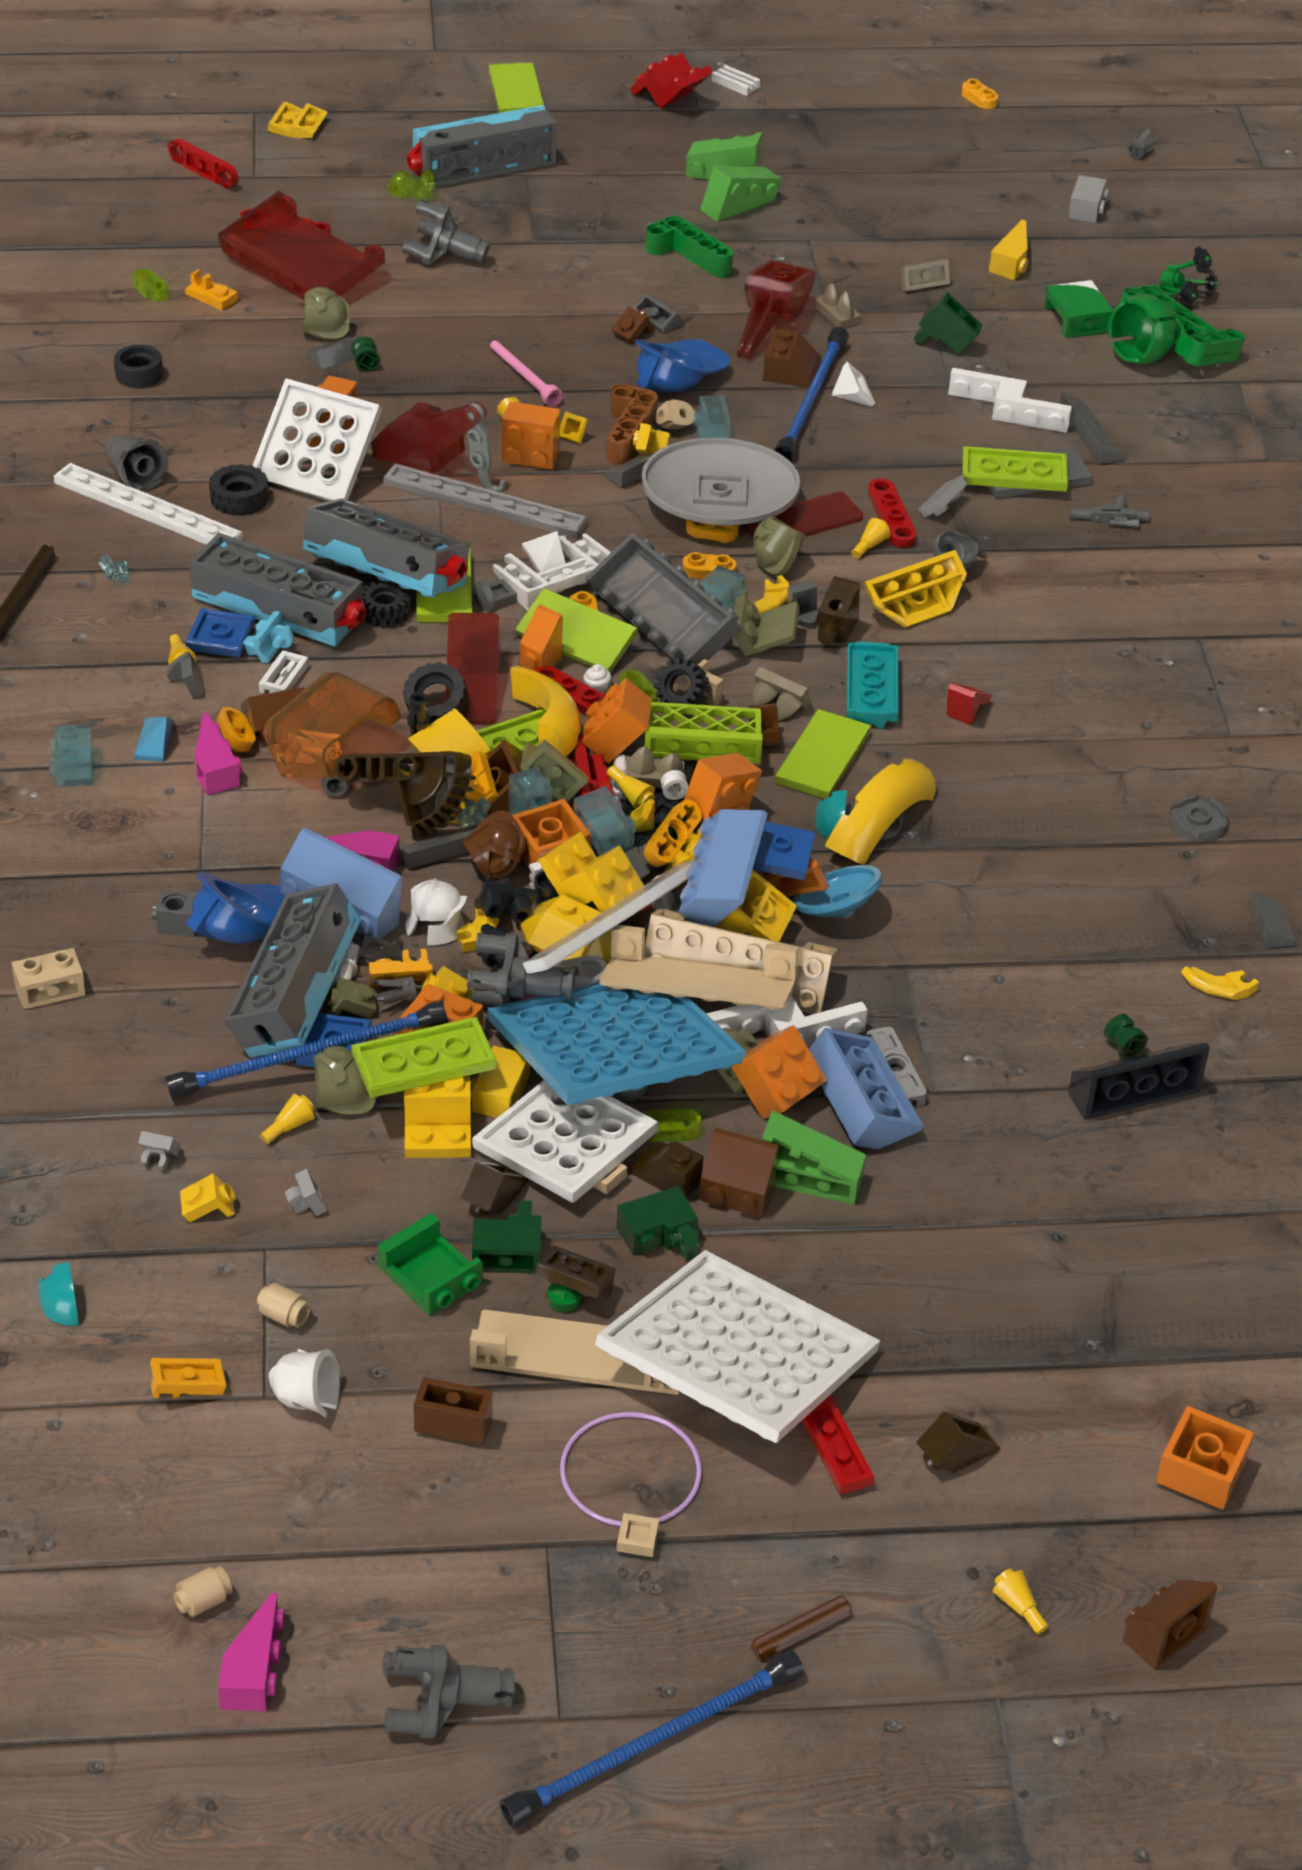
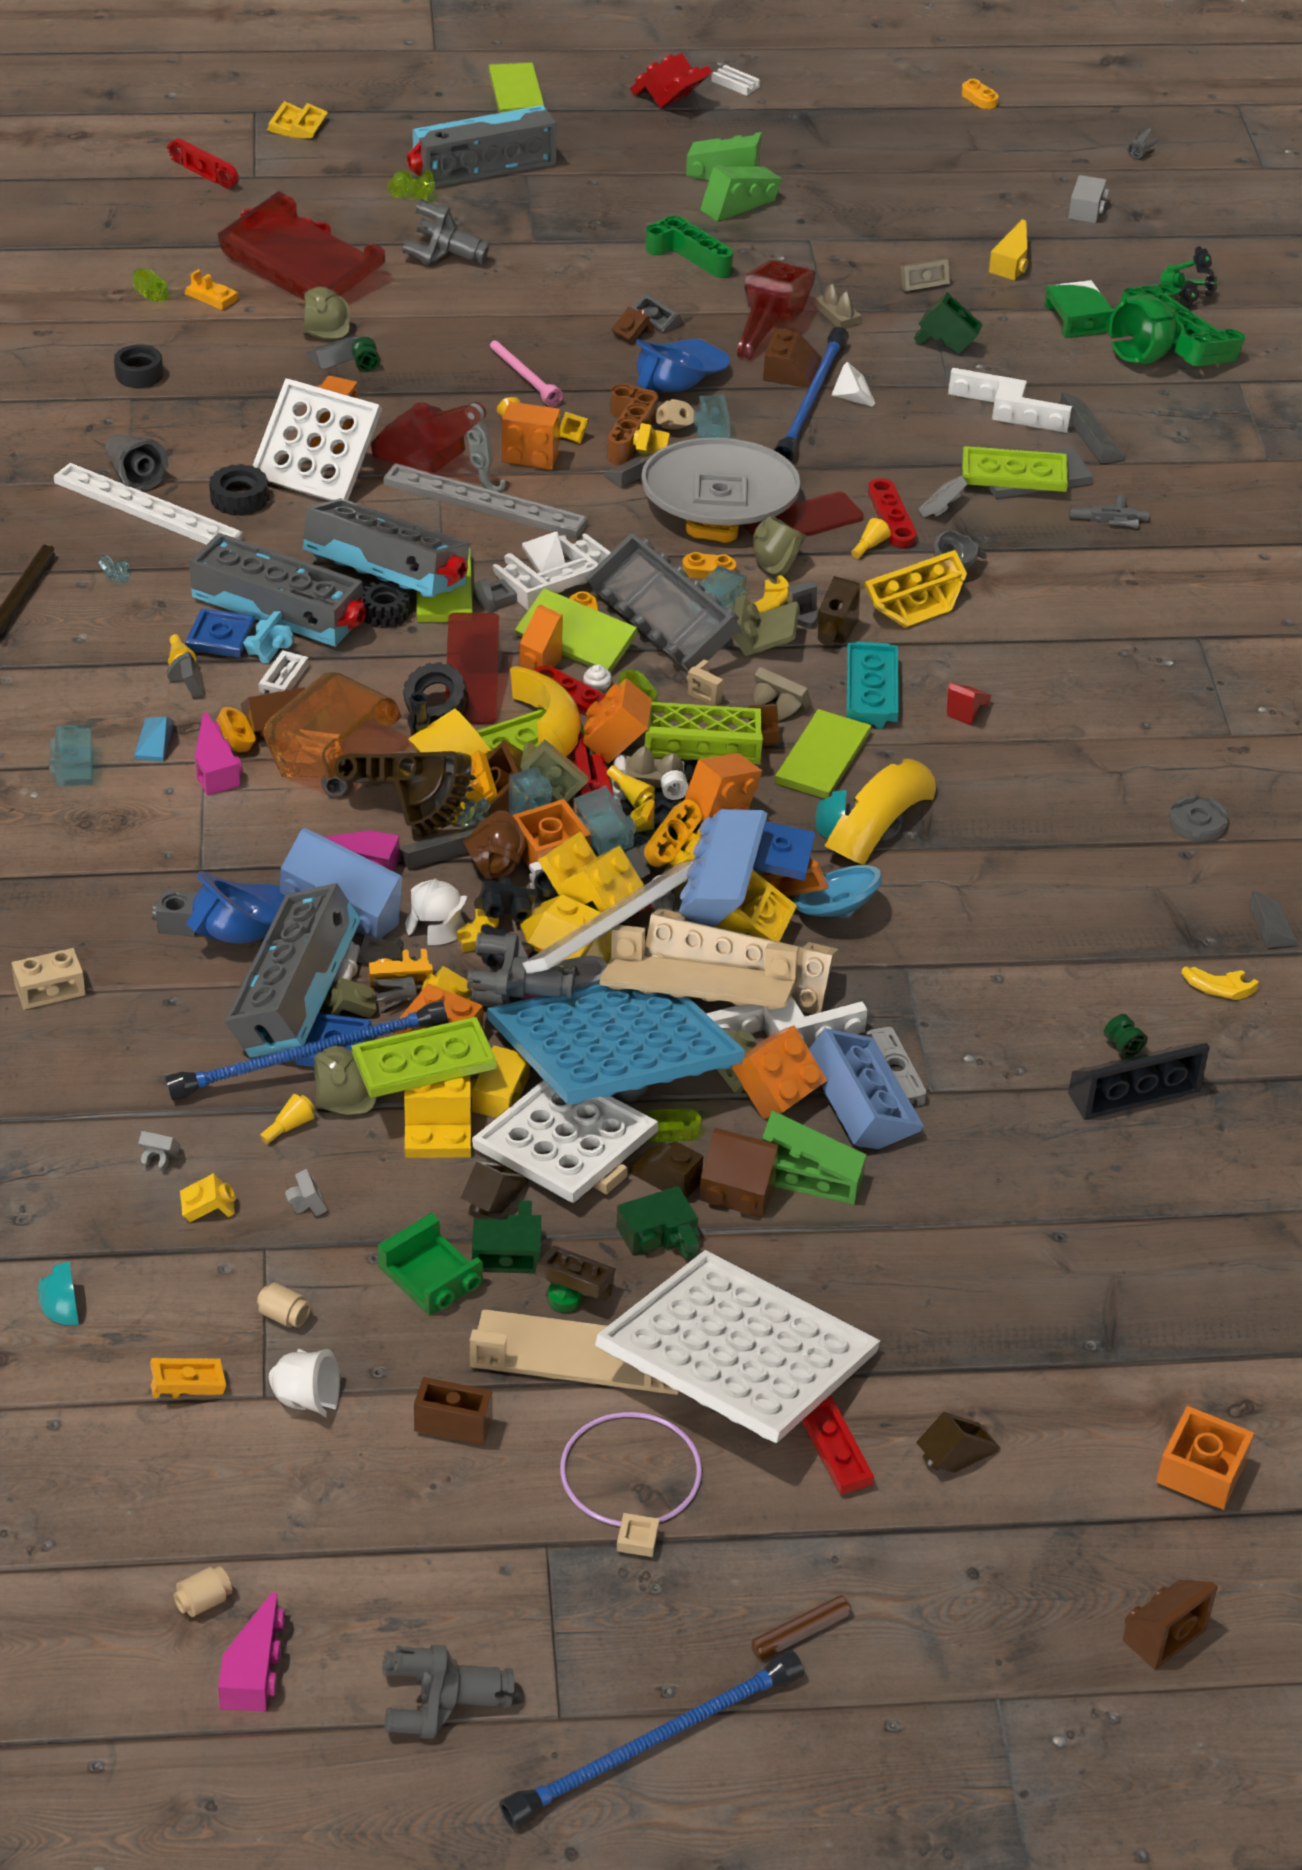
black tyre [654,658,710,705] -> none
yellow cone [992,1569,1049,1635] -> none

